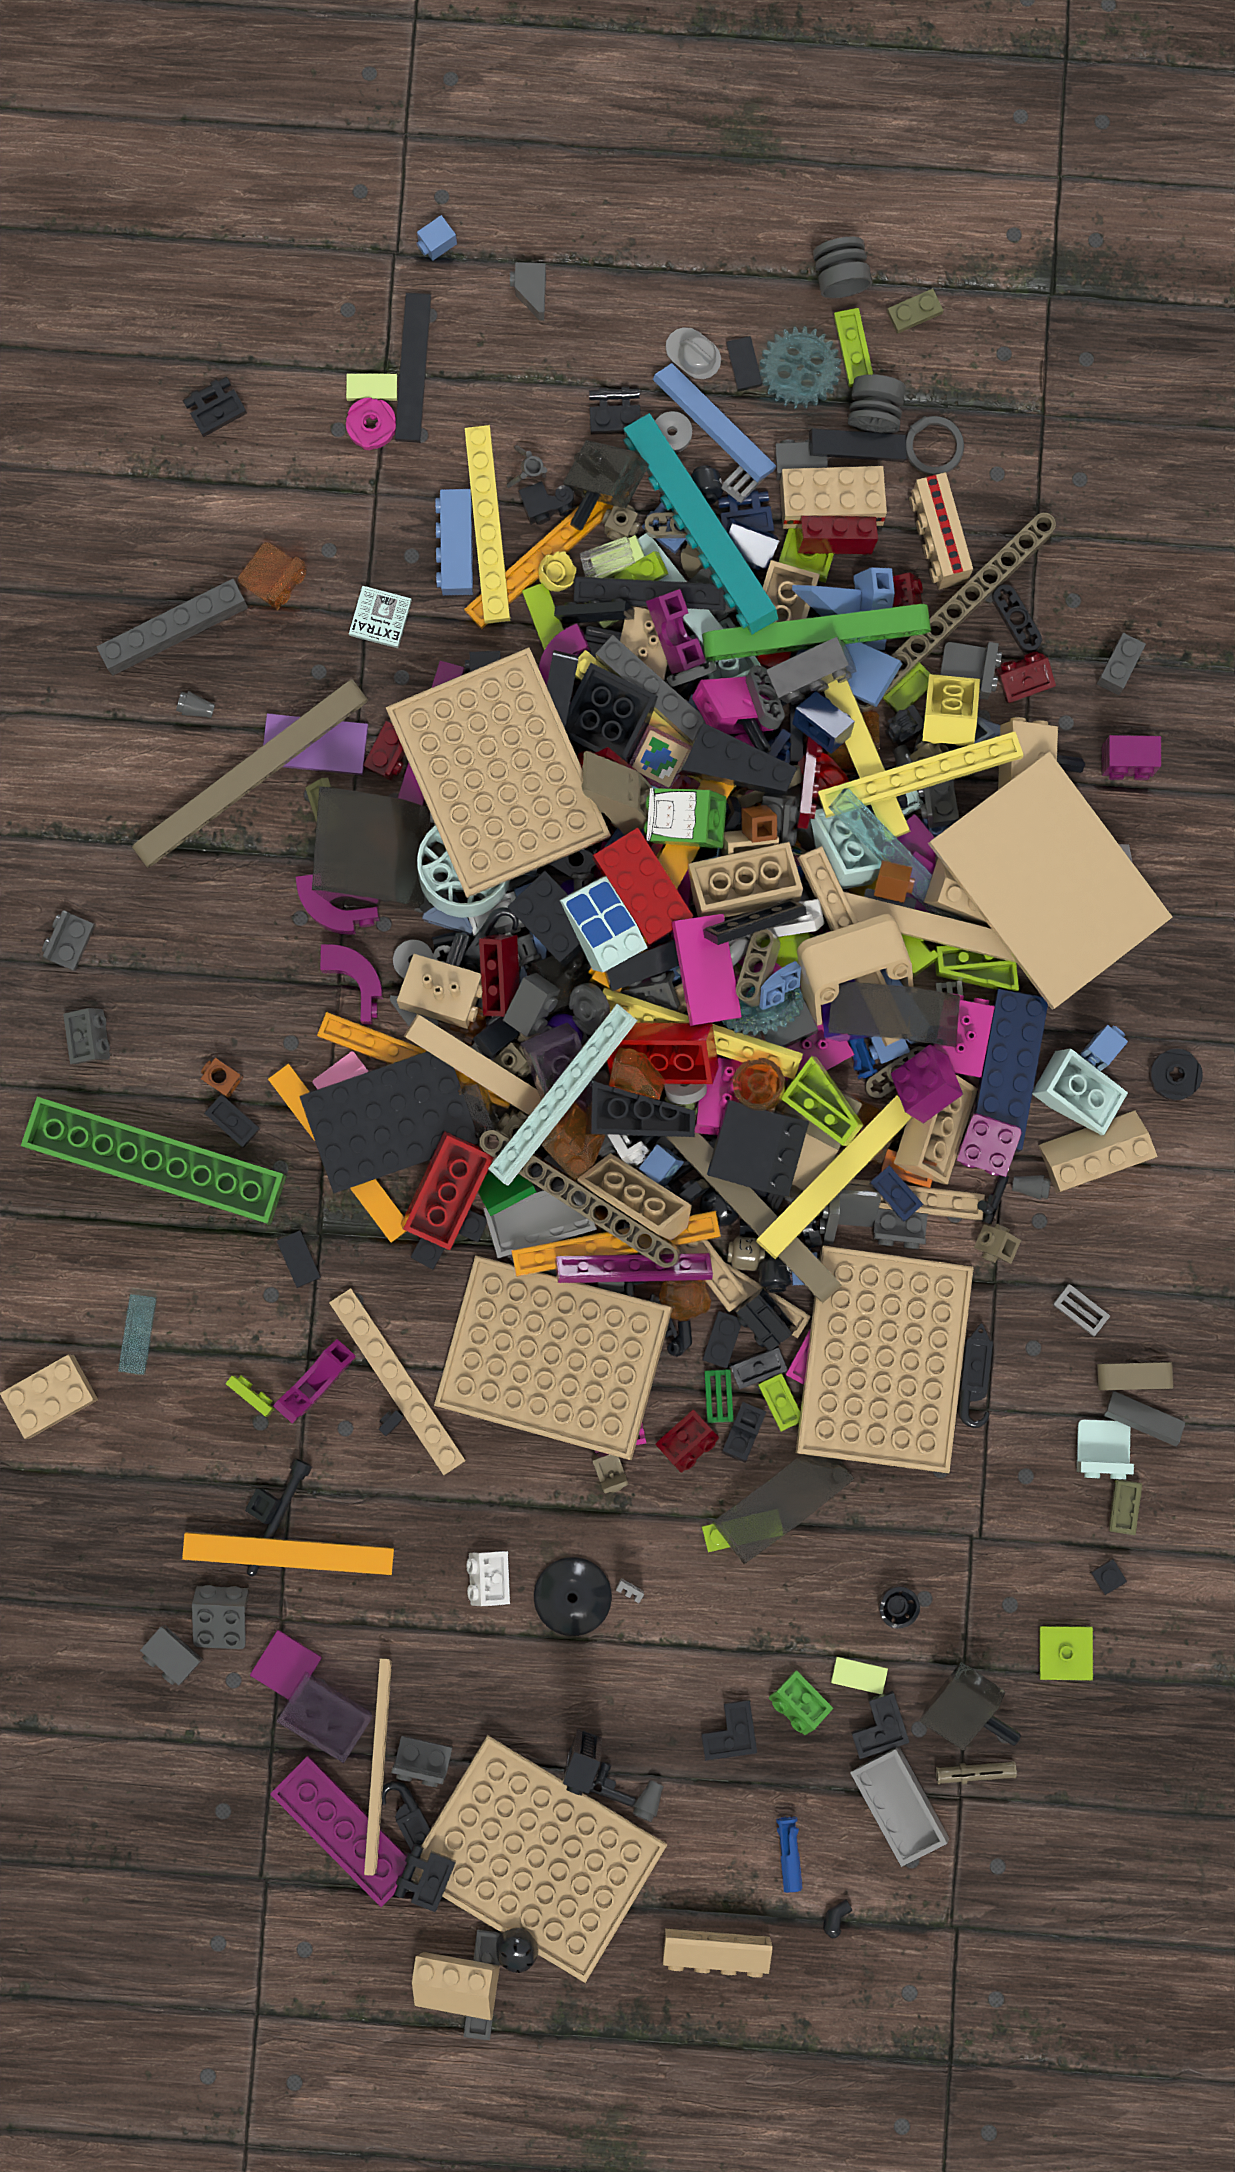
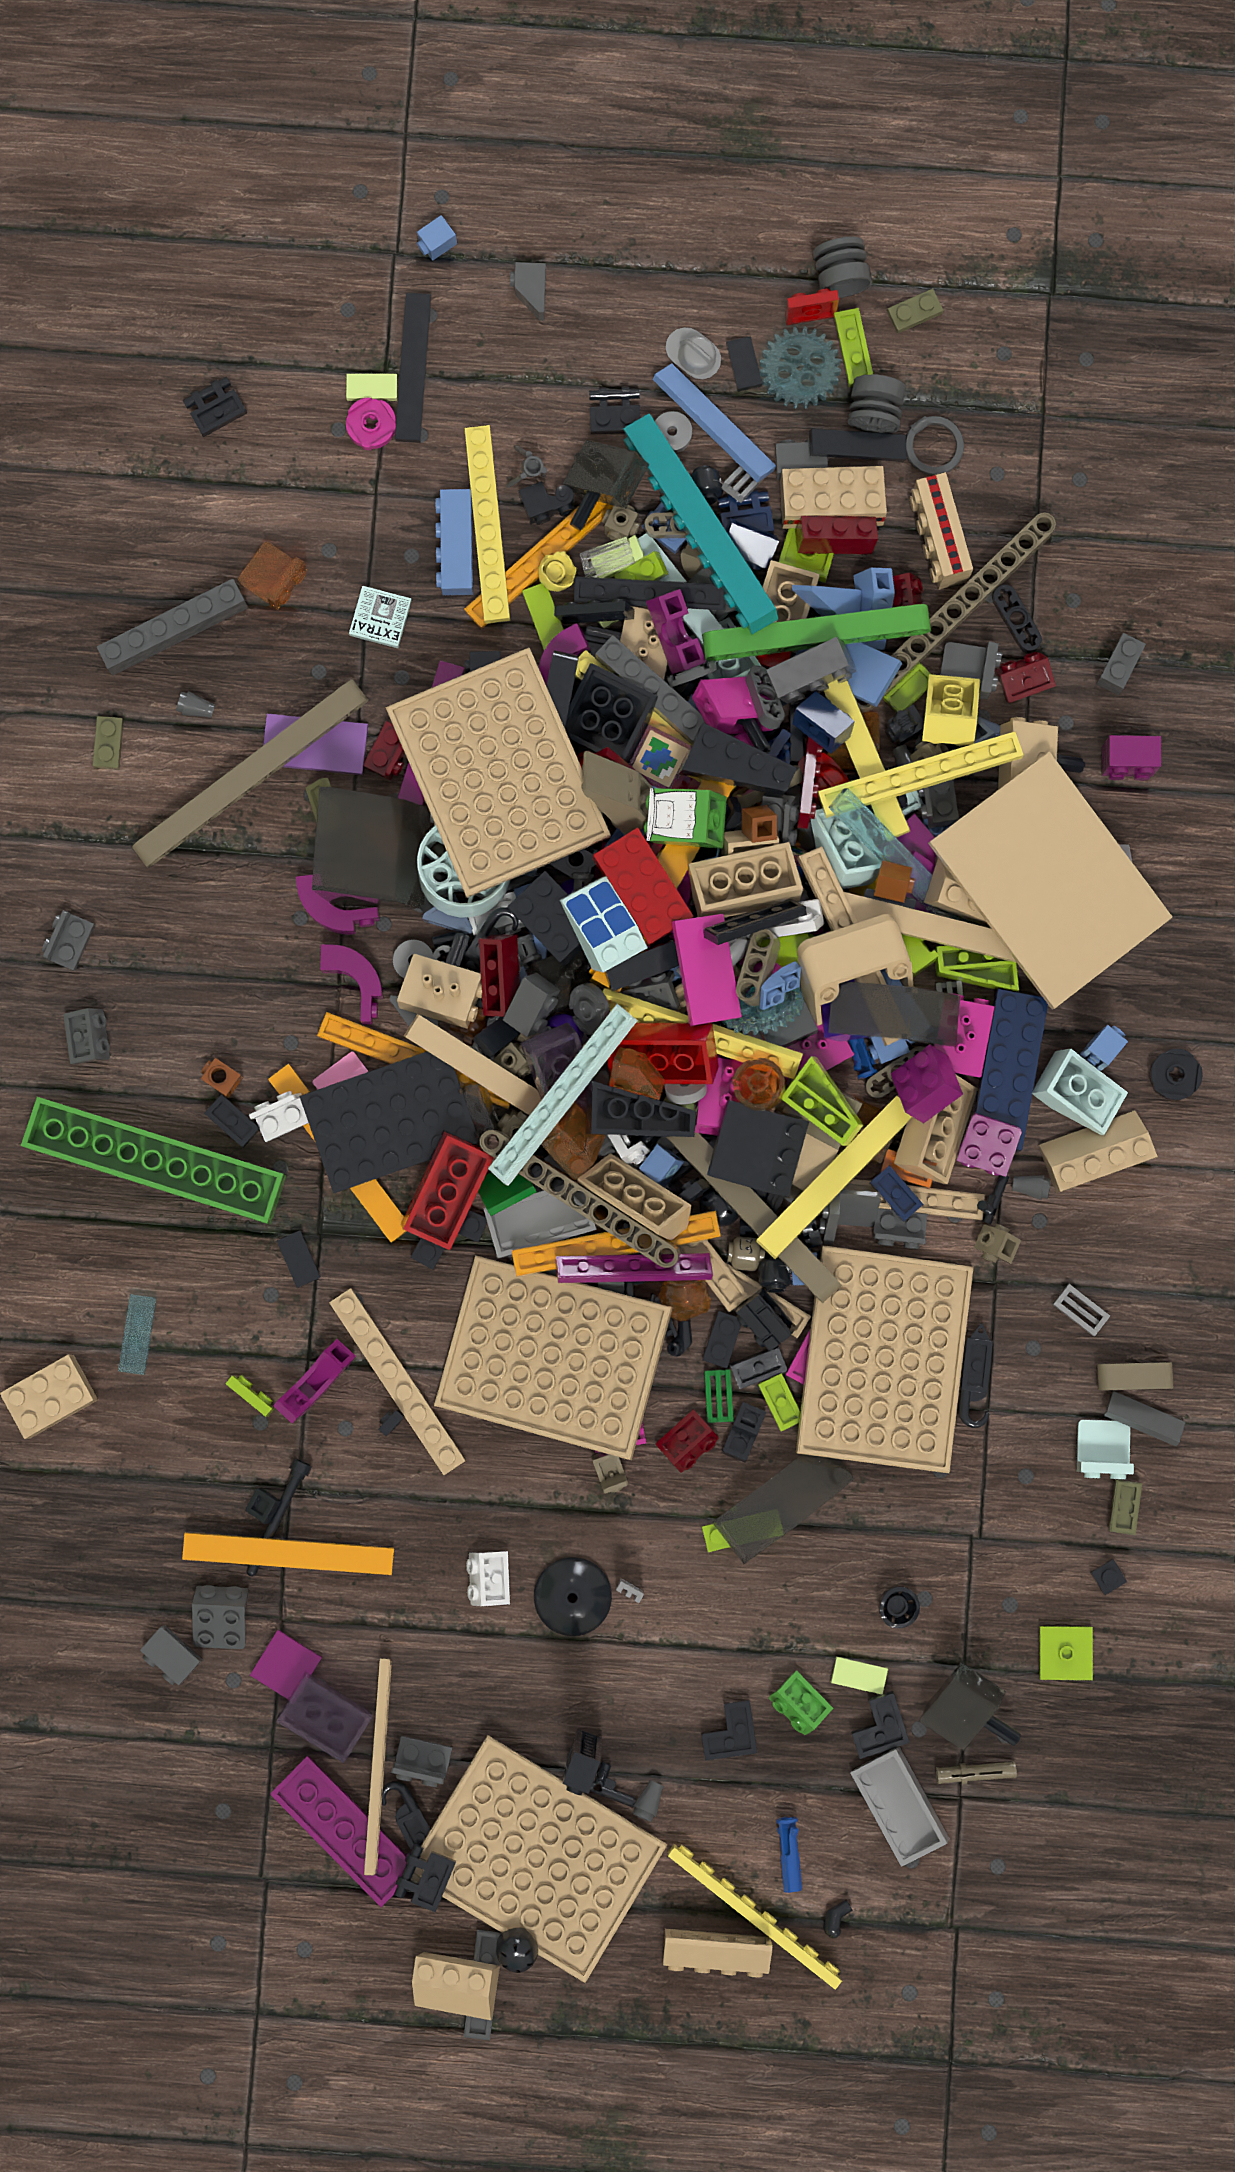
none -> olive plate [93,716,124,770]
none -> white bracket [249,1091,308,1142]
none -> light yellow plate [668,1844,842,1990]
none -> red plate [785,289,839,325]

